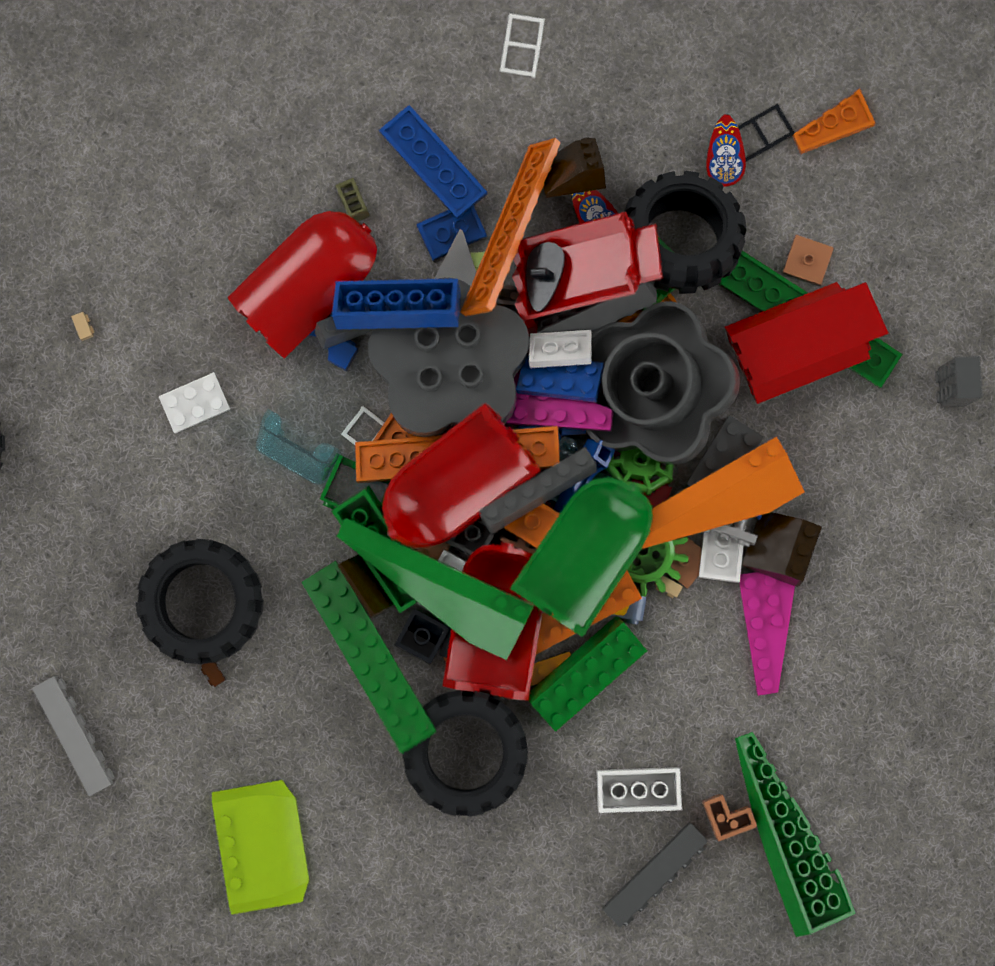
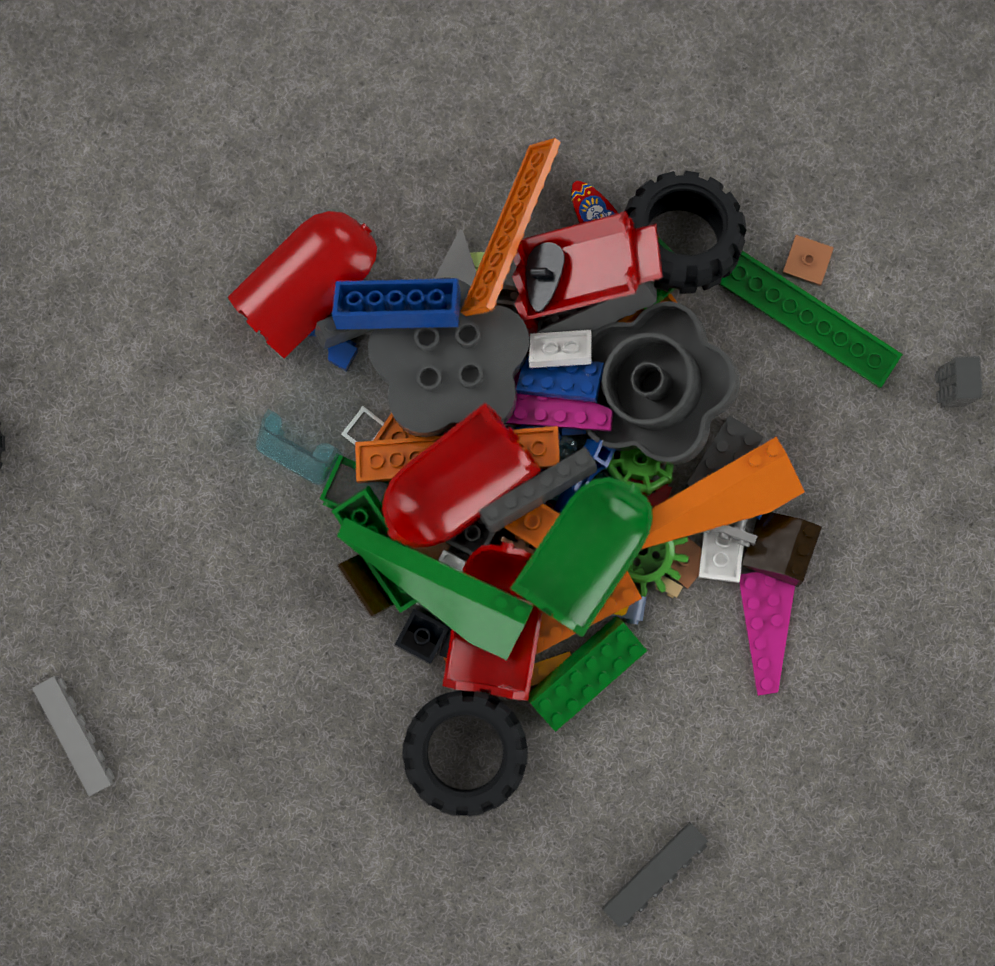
tan piece [71,312,95,341] -> none
black tyre [135,539,264,664] -> none
white plate [158,372,230,434] -> none
reddish brown piece [201,662,226,687] -> none
lime slope [211,780,310,915] -> none
green plate [301,561,437,754] -> none
olive slope [335,178,370,221] -> none
blue plate [379,105,488,220] -> none
blue tile [416,206,487,261] -> none
white window [500,13,545,78] -> none
dark brown slope [544,137,606,198] -> none
white brick [596,767,682,813] -> none
nougat brick [702,794,757,841] -> none
shield [706,114,746,187] -> none
red panel [725,282,889,404] -> none
green wedge [735,732,856,937] -> none
black window [737,104,795,162] -> none
orange wing [793,89,875,154] -> none

